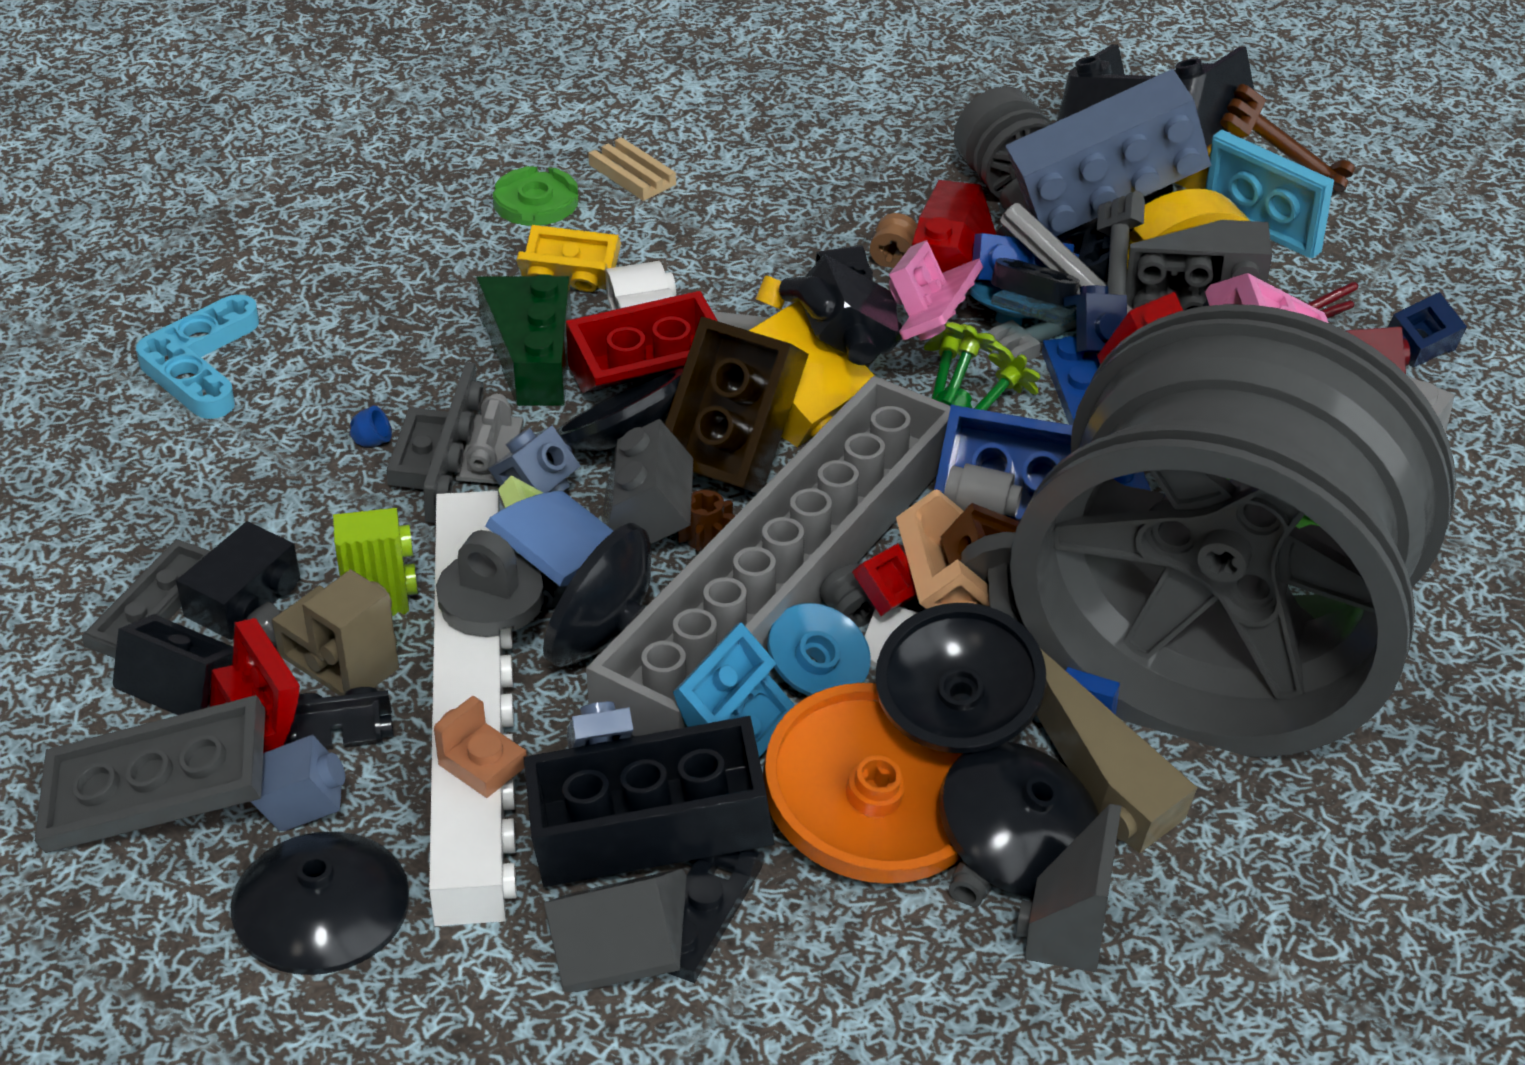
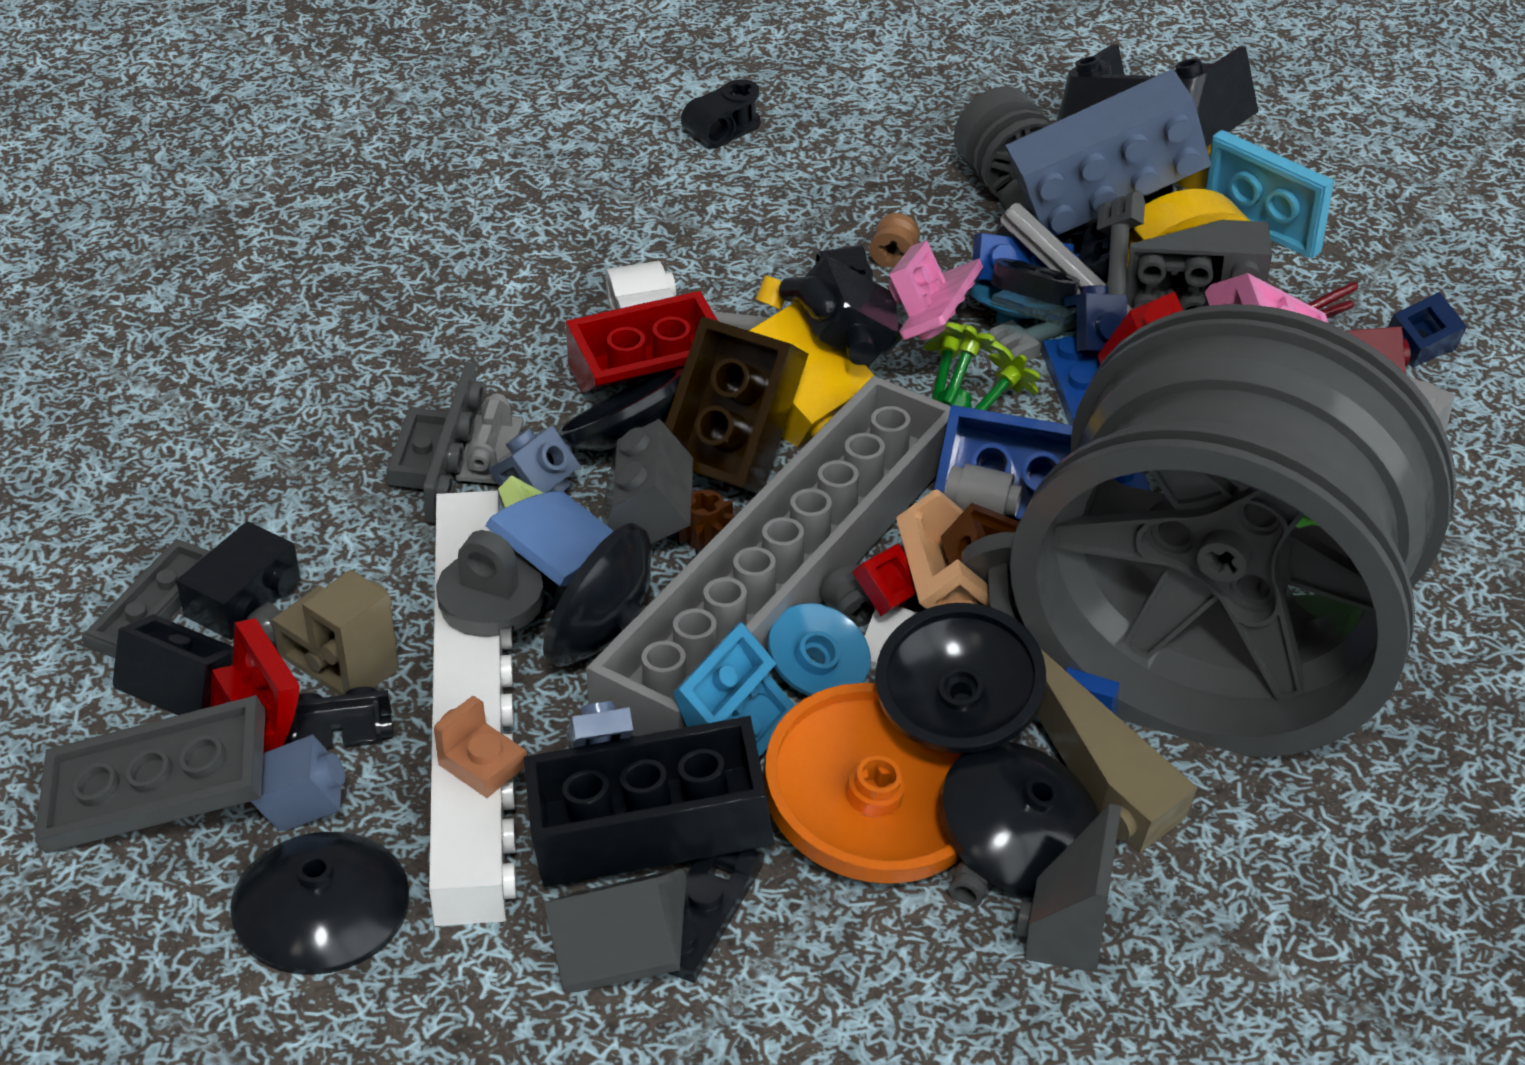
medium azure beam [136,294,259,419] -> none
lime brick [333,508,418,616] -> none
blue hinge [350,406,392,448] -> none
dark green wedge [476,274,572,406] -> none
bright green tile [493,166,578,226] -> none
yellow bracket [516,225,621,292] -> none
tan tile [588,137,676,201] -> none
red wedge [912,180,996,292] -> none
reddish brown hinge [1220,84,1356,193] -> none
none -> black piece [681,79,761,149]

